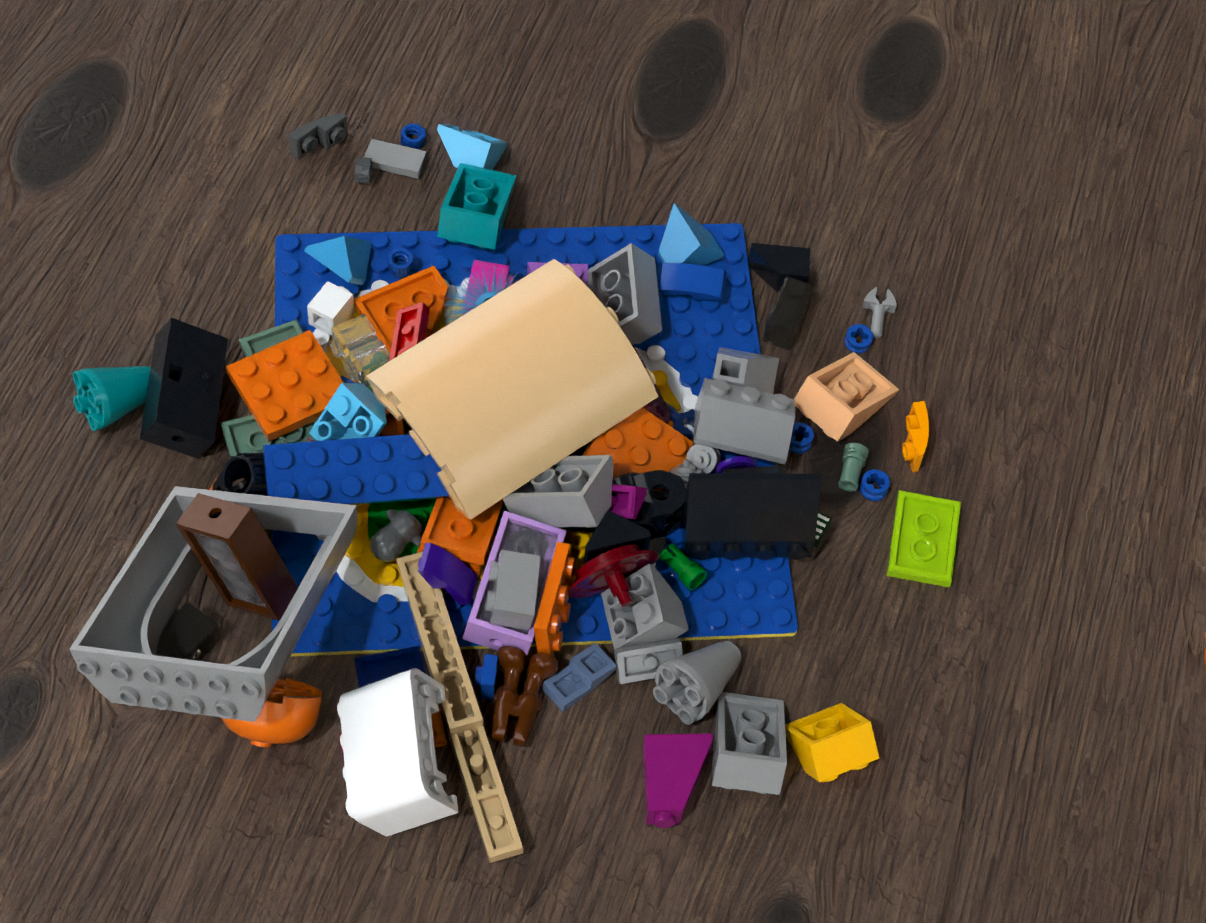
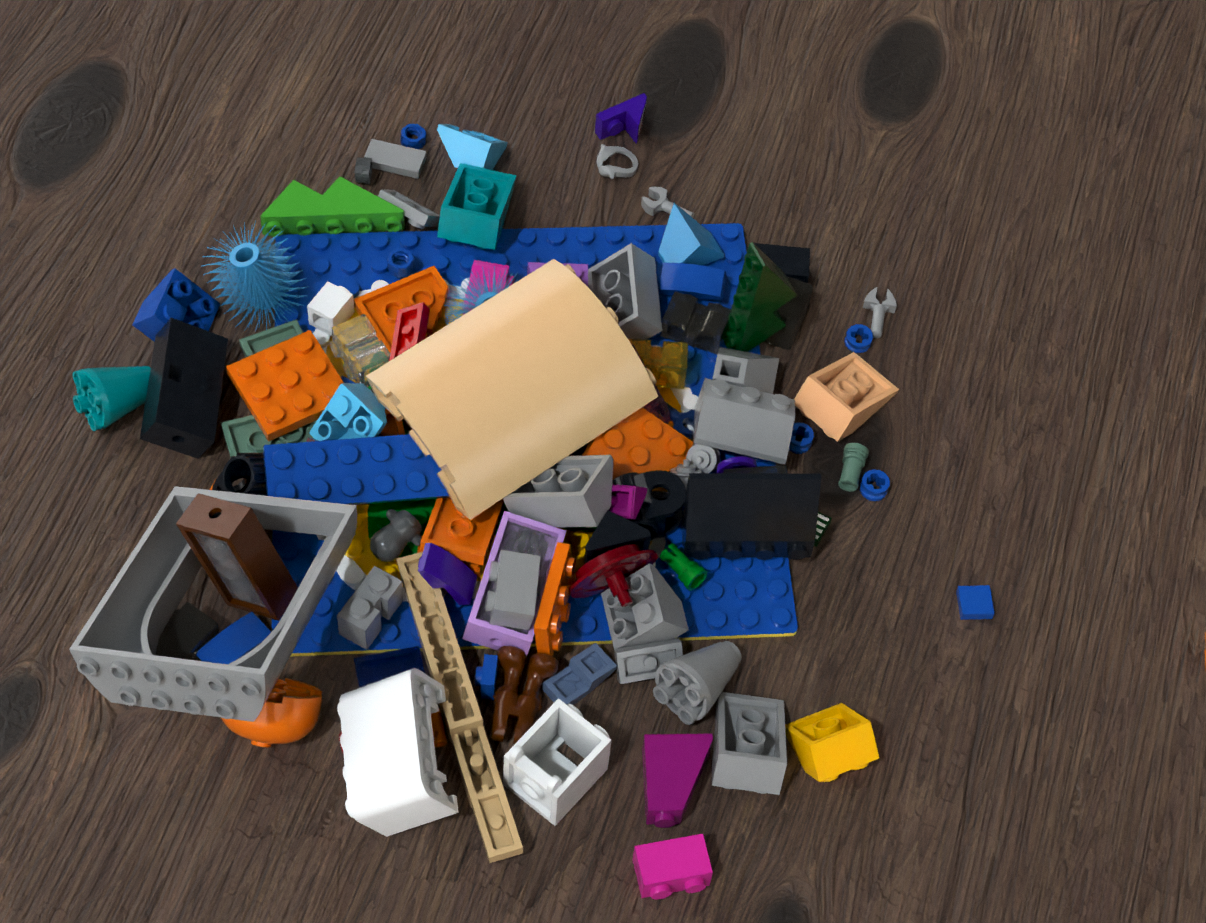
dark grey slope [289,113,348,160] -> none
dark azure slope [304,236,372,285] -> none
lime tile [886,490,961,588] -> none
light orange slope [902,401,929,472] -> none
none -> blue slope [132,268,220,342]
none -> blue slope [196,612,271,664]
none -> dark azure piece [202,221,309,332]
none -> bright green slope [260,176,405,237]
none -> light grey brick [337,566,403,650]
none -> light grey plate [378,189,440,229]
none -> white container [503,698,611,826]
none -> dark purple slope [595,93,647,144]
none -> light grey piece [596,144,638,179]
none -> clear yellow brick [628,338,688,389]
none -> dark pink brick [632,834,713,900]
none -> light grey bar [641,187,694,218]
none -> clear smoke brick [661,291,731,354]
none -> dark green slope [723,242,797,352]
none -> blue tile [956,585,995,620]

